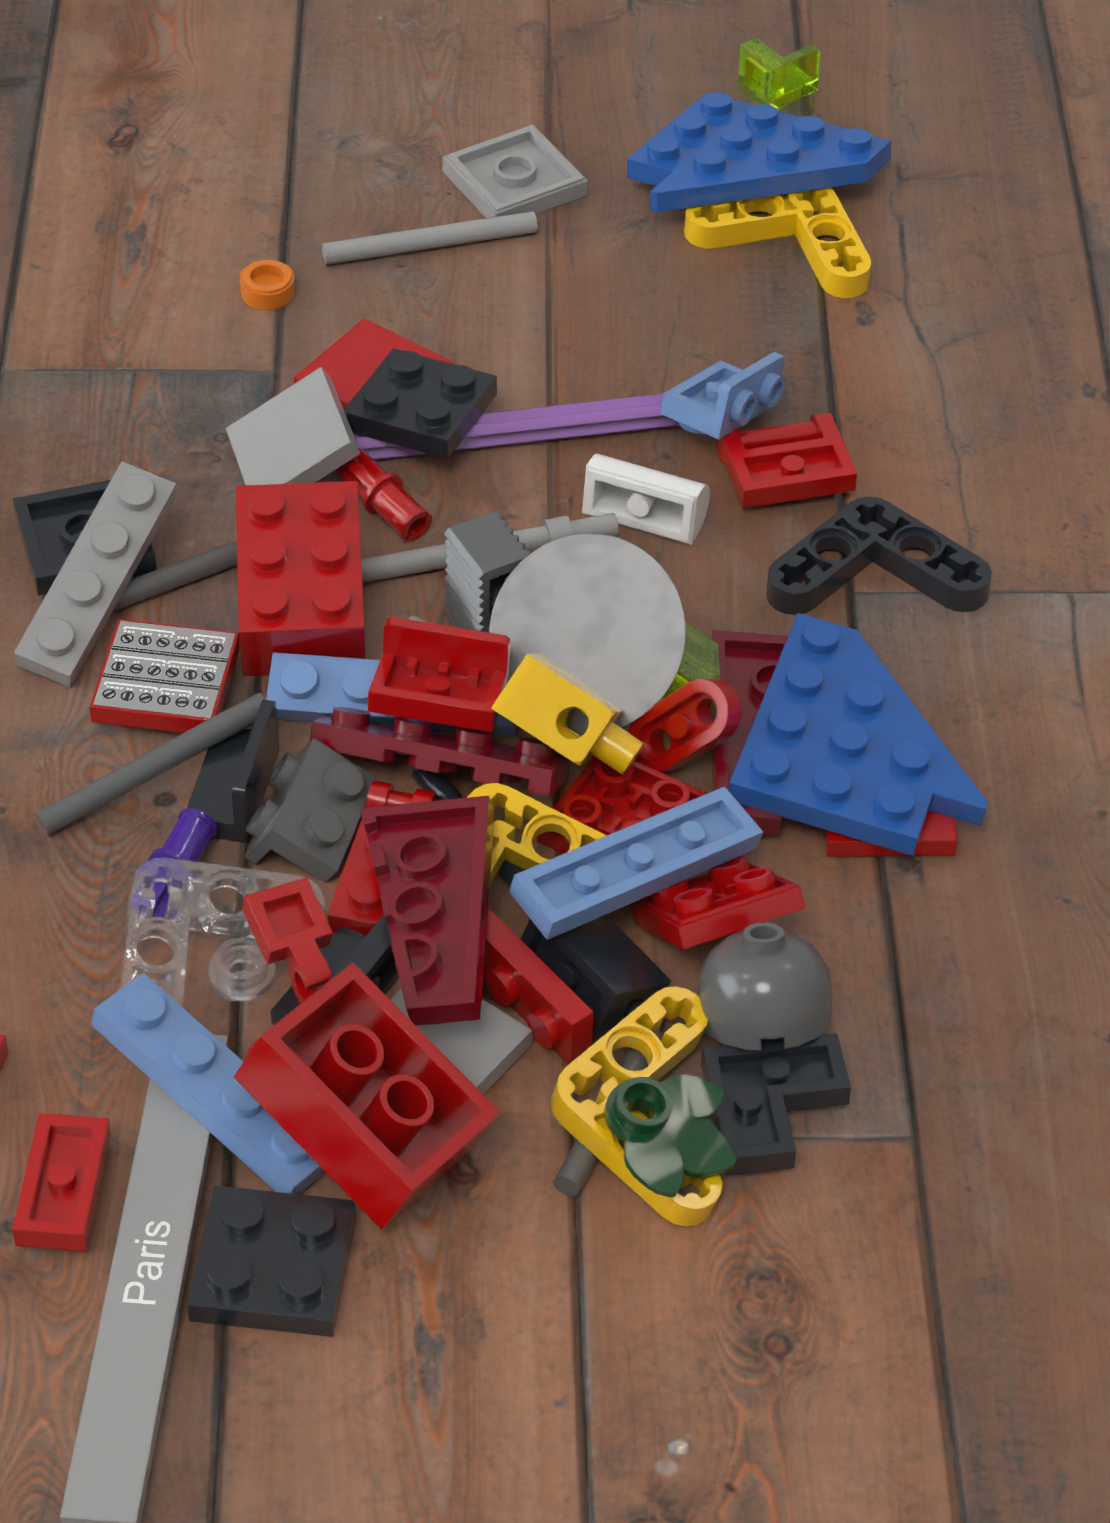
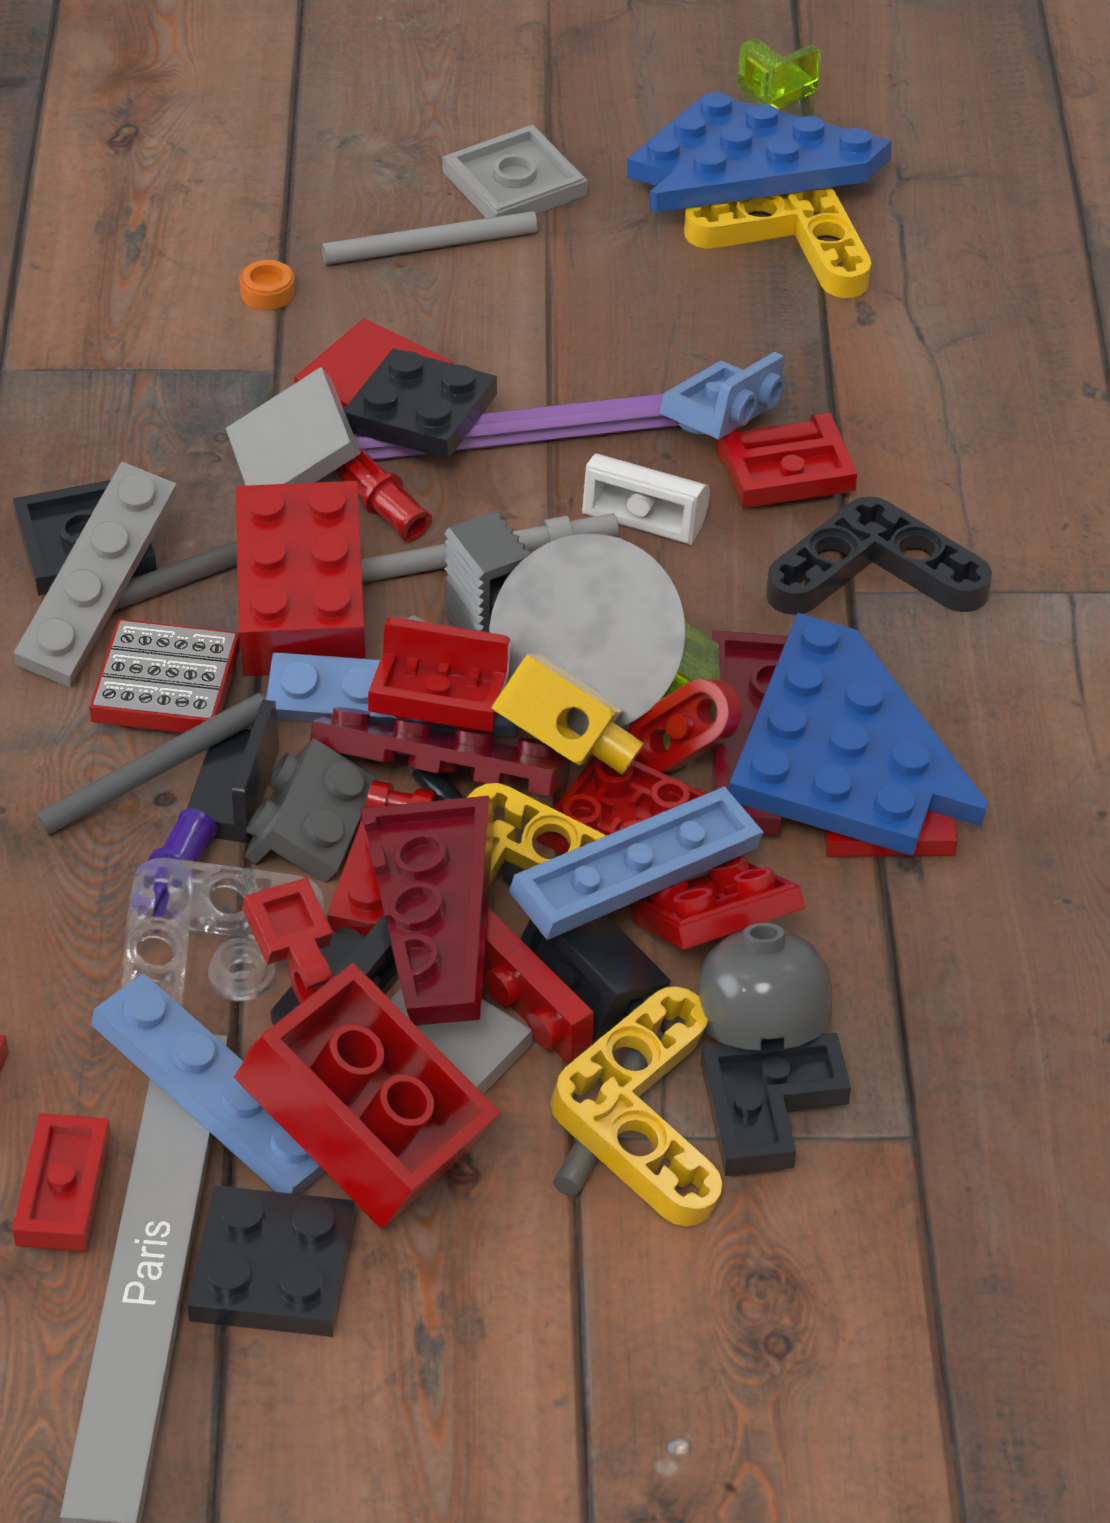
dark green plate [604,1074,737,1197] -> none

